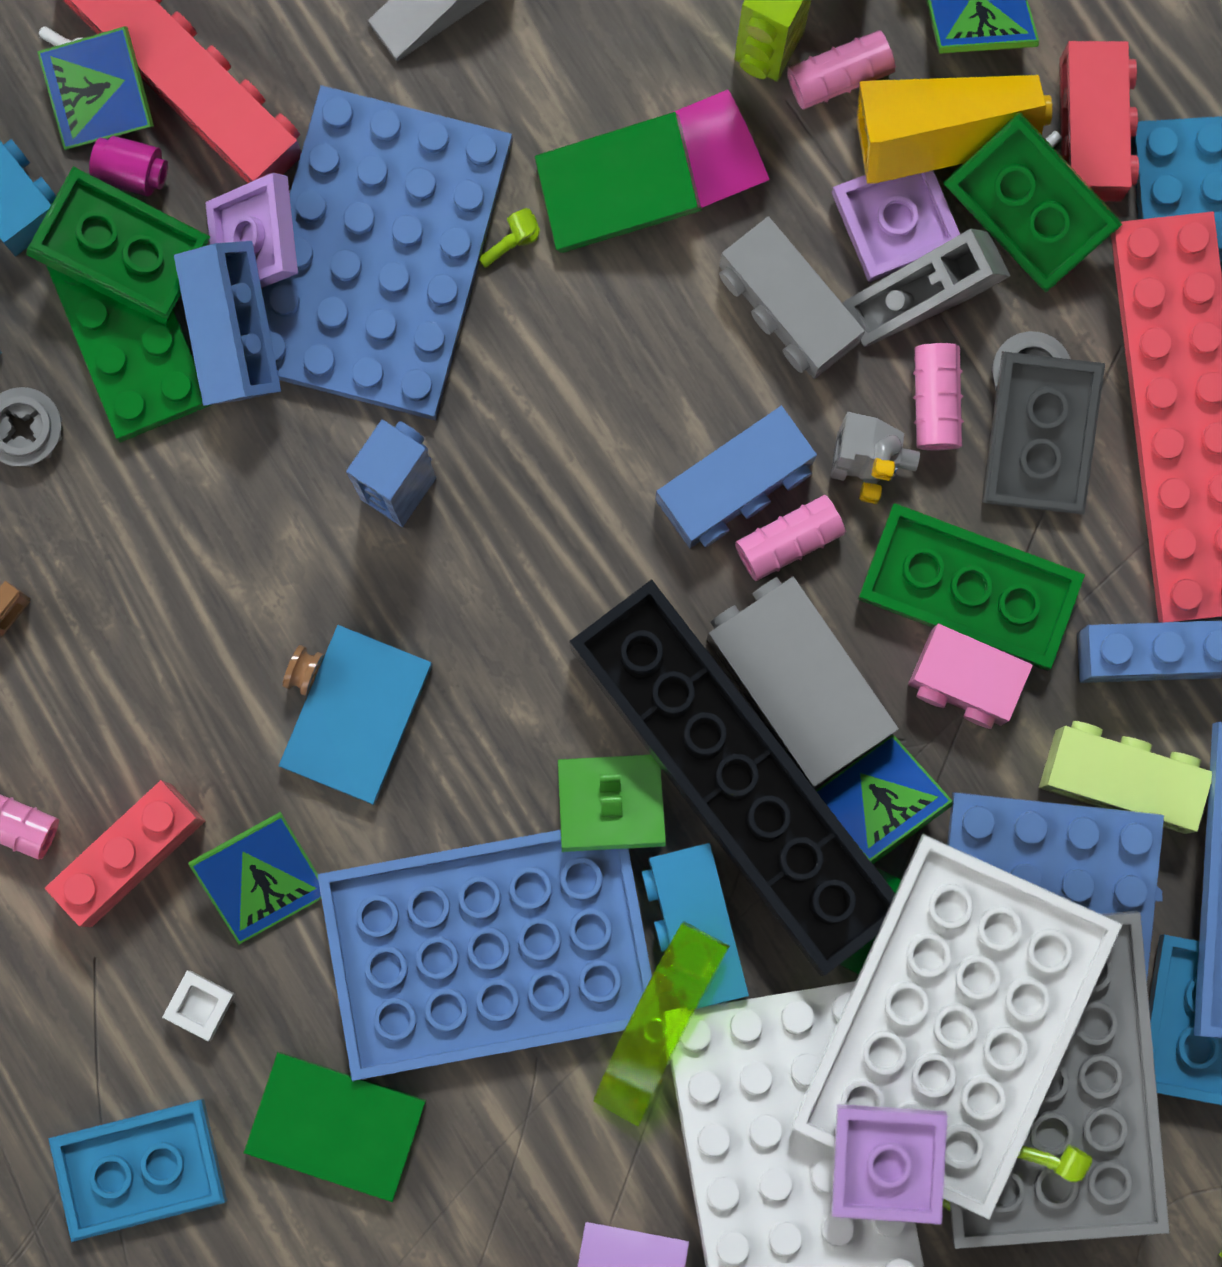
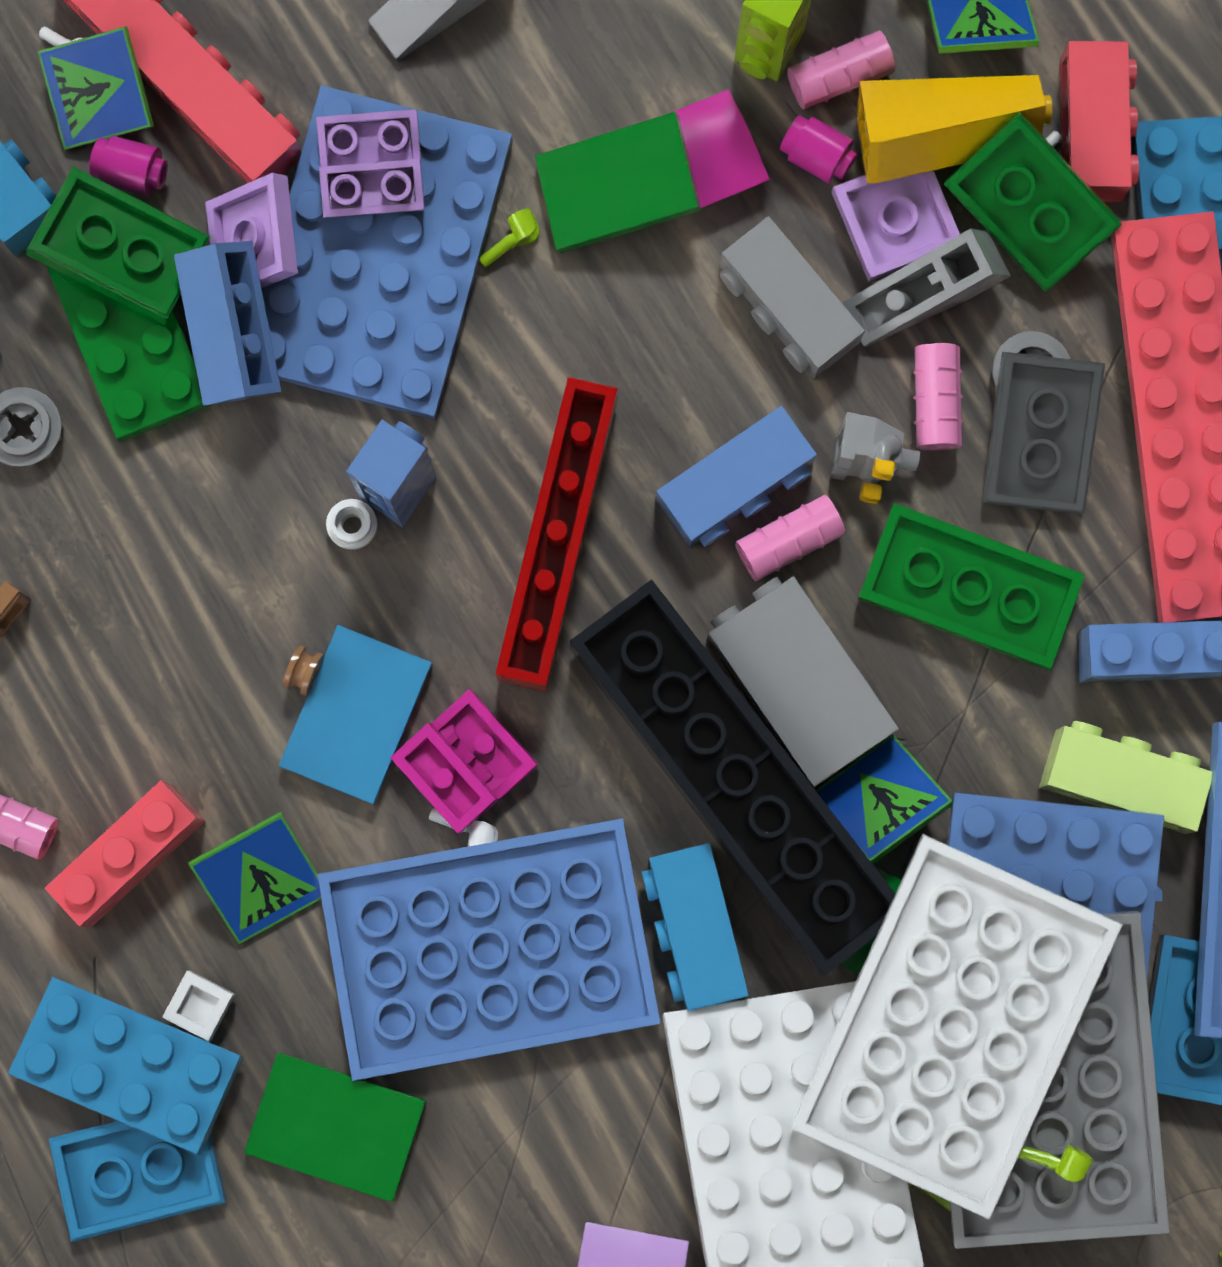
bright green piece [558,755,666,852] -> none
clear neon green slope [593,921,730,1126] -> none
lavender plate [831,1104,947,1224] -> none
bright pink brick [908,624,1033,729] -> none
none -> dark azure plate [7,977,244,1156]
none -> lavender slope [316,109,425,218]
none -> white plate [326,499,377,550]
none -> dark pink slope [390,689,540,834]
none -> white hand [429,808,498,847]
none -> red brick [495,377,618,692]
none -> dark pink brick [780,115,857,184]

